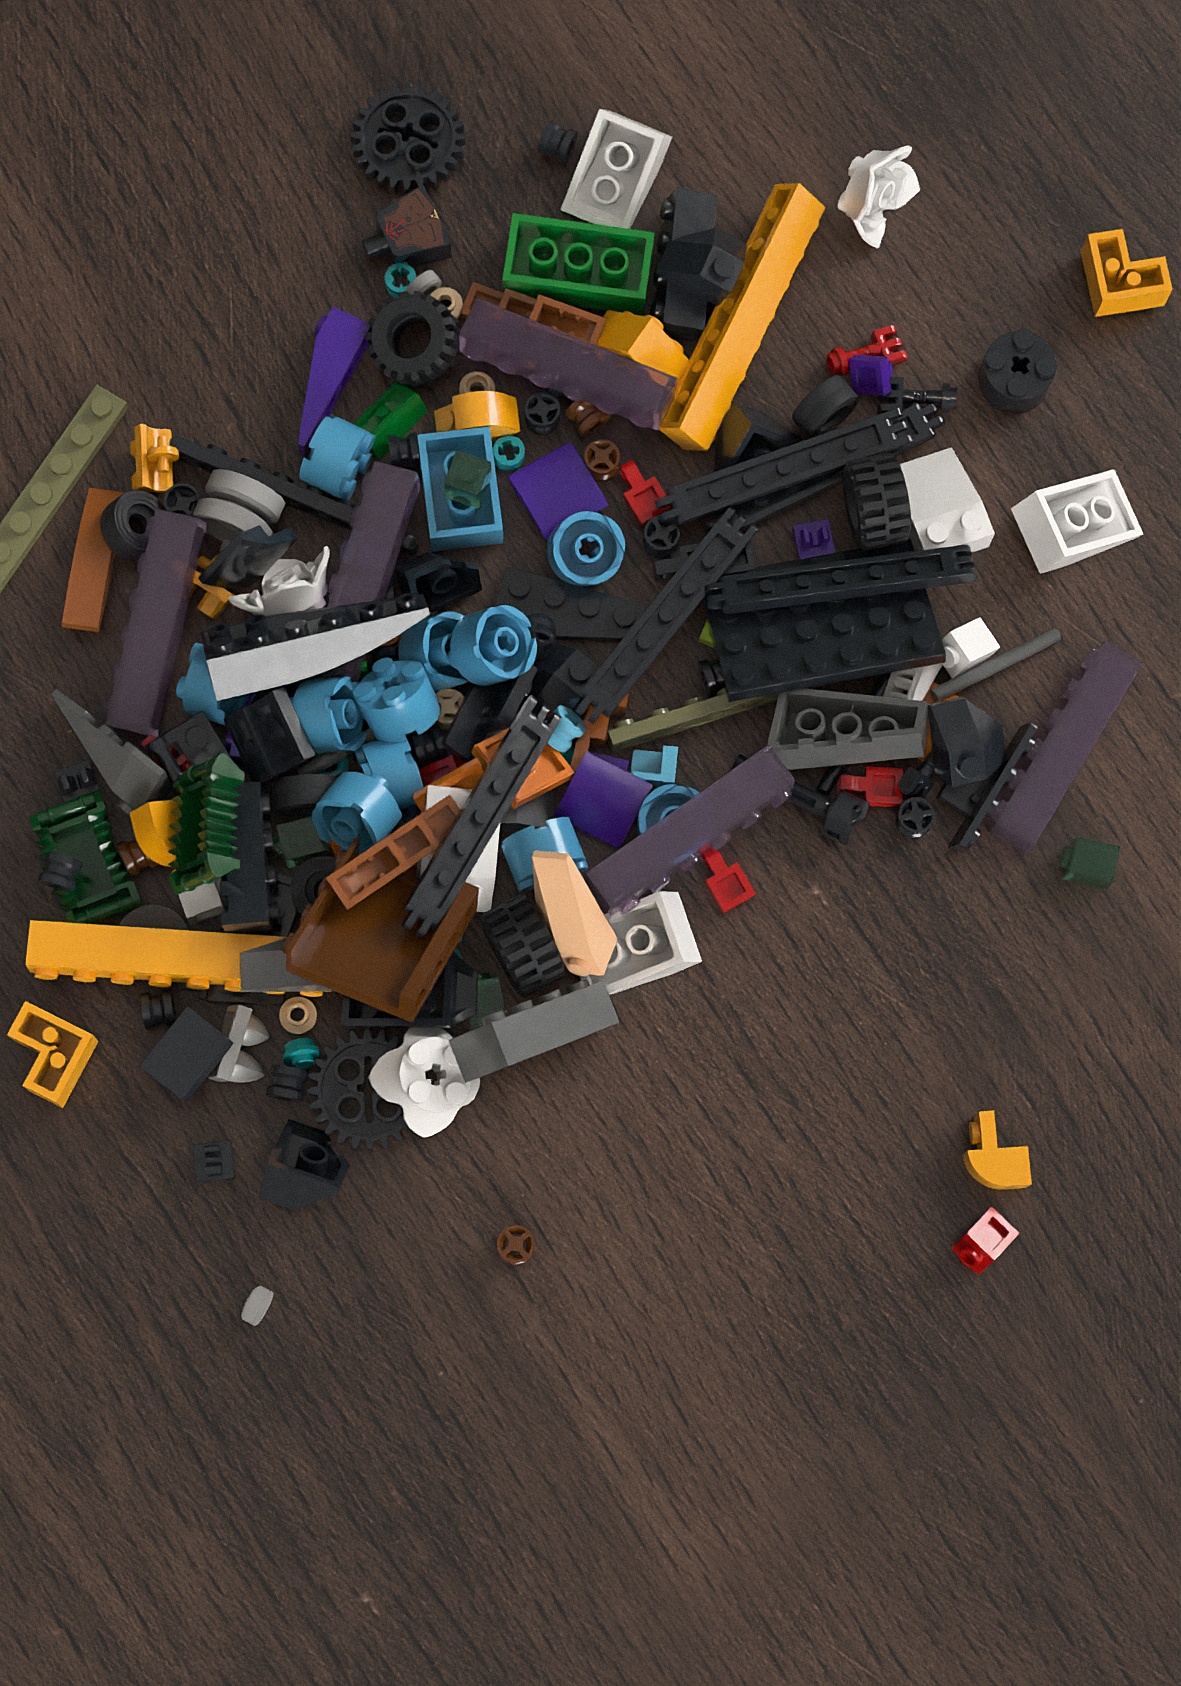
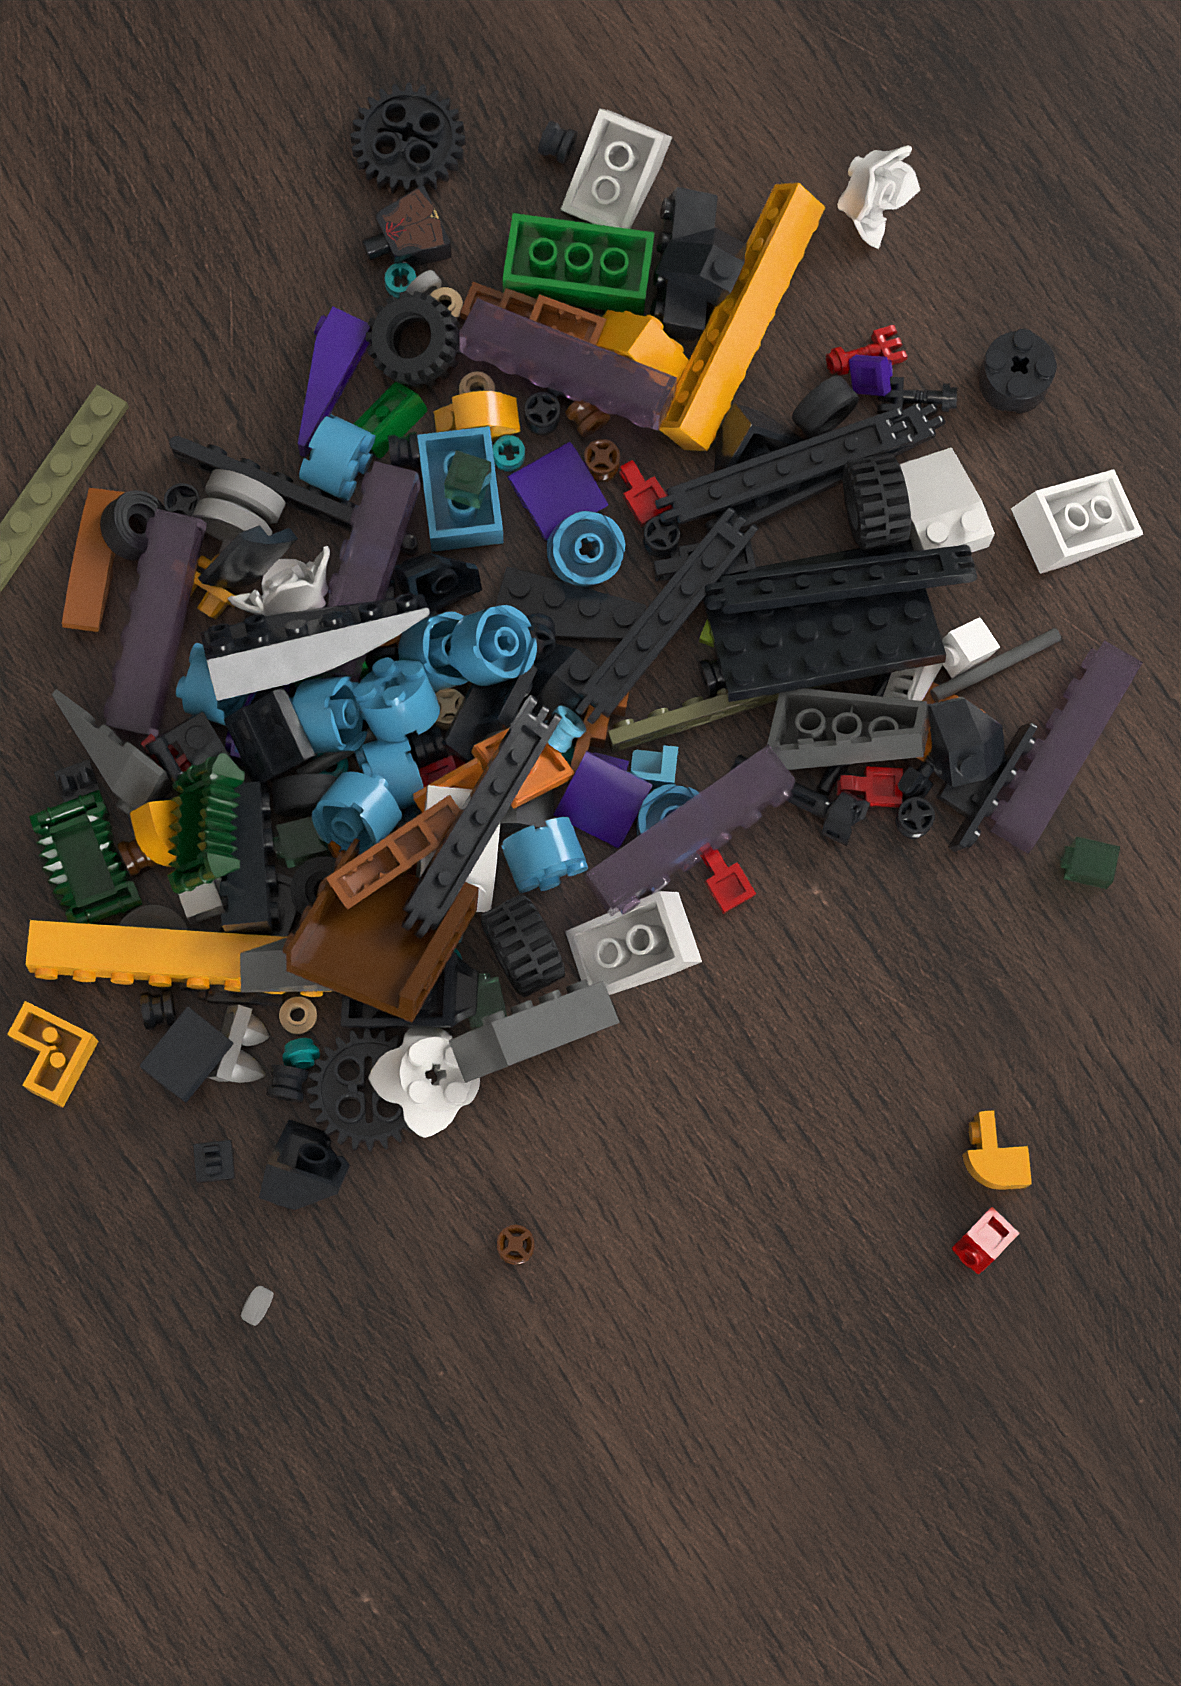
black wheel [37,851,83,892] -> none
light orange hips [130,424,179,494] -> none
light nougat wedge [532,850,617,976] -> none
dark purple tile [792,519,835,559] -> none
light orange brick [1080,229,1173,317] -> none

